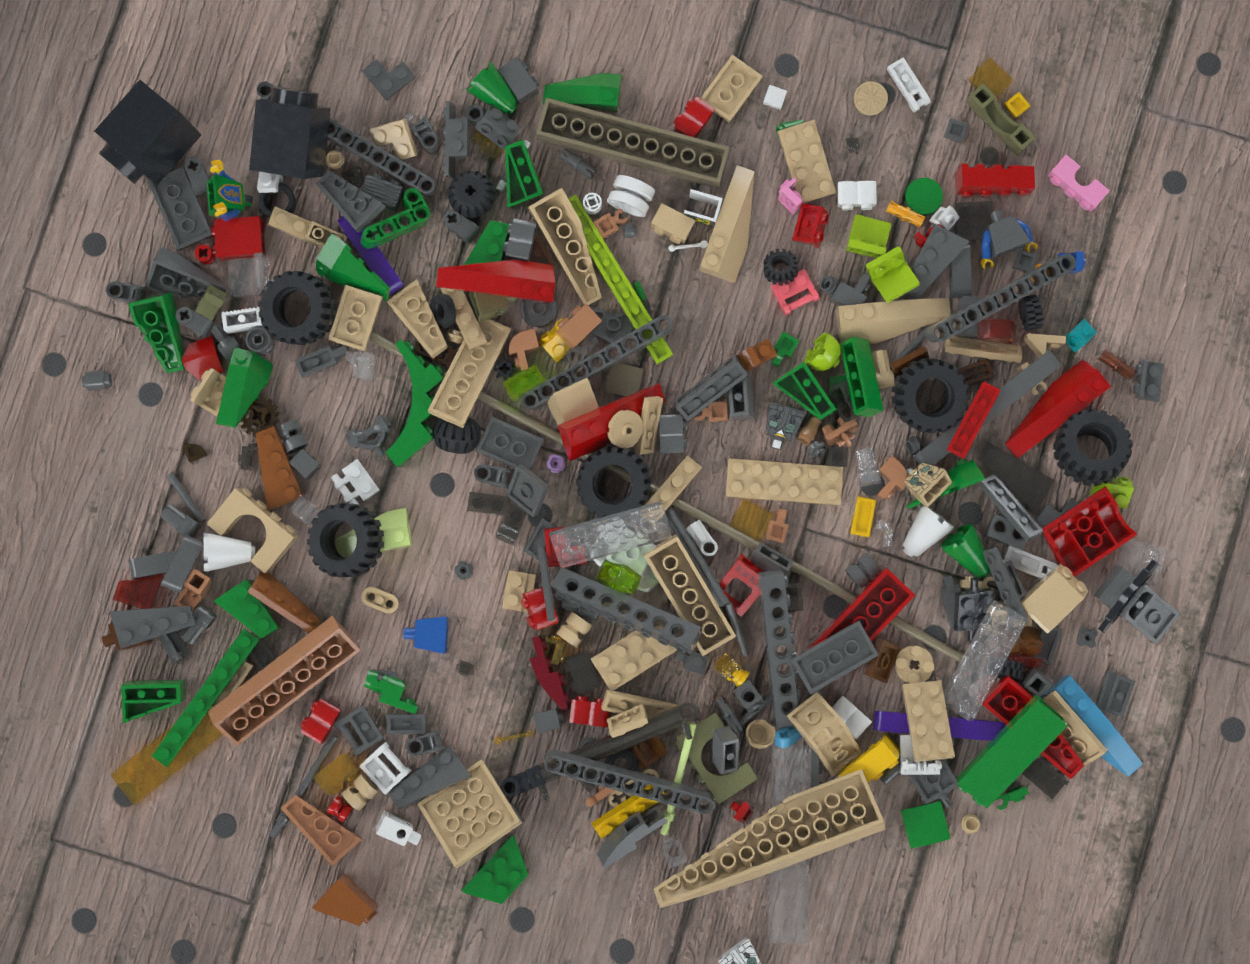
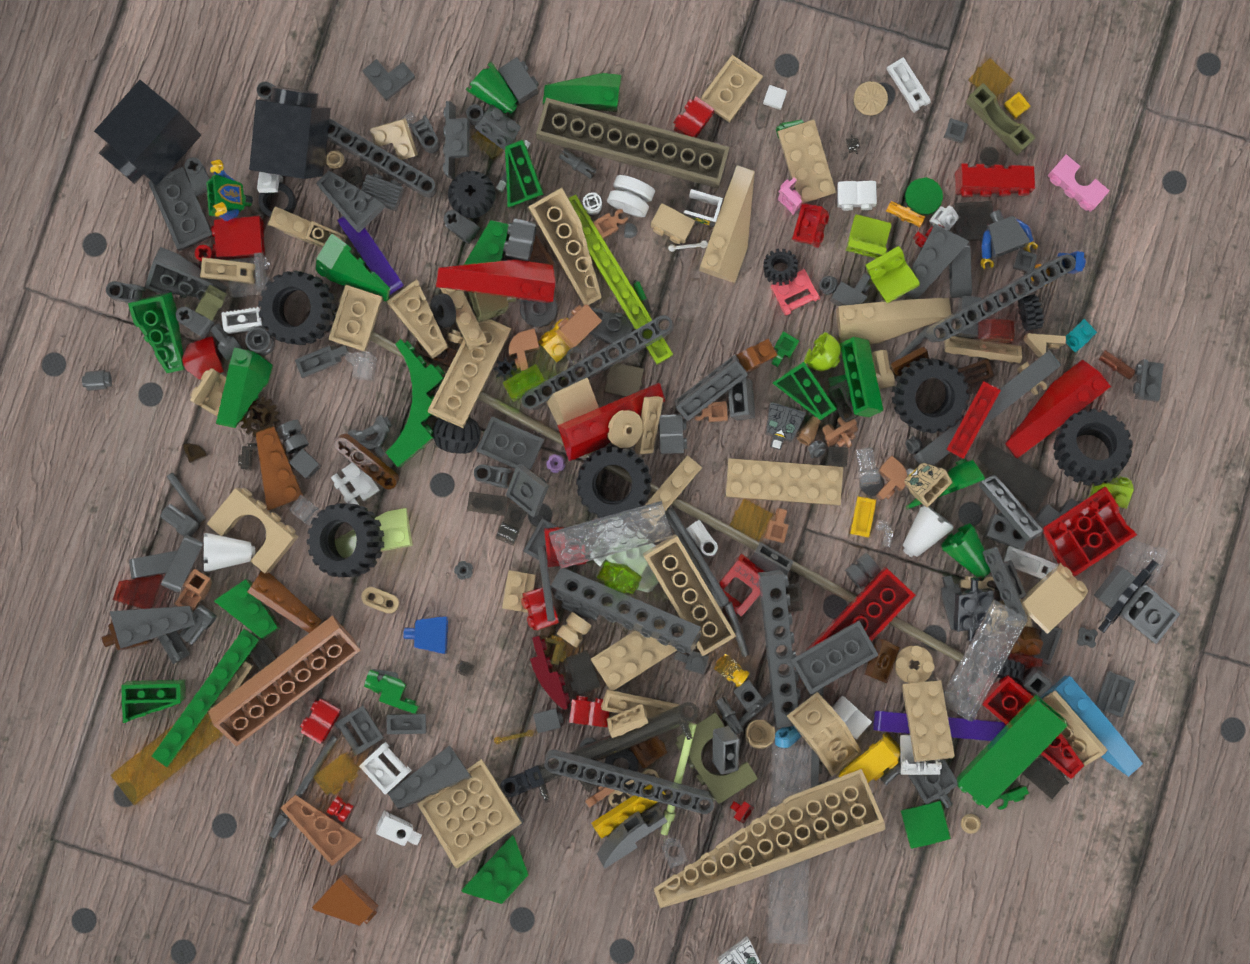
tan wheel [342,774,379,811] -> none
green beam [360,188,430,249] -> none
dark grey piece [406,730,445,756] -> none
none -> tan plate [200,258,257,284]
none -> reddish brown beam [335,434,399,490]

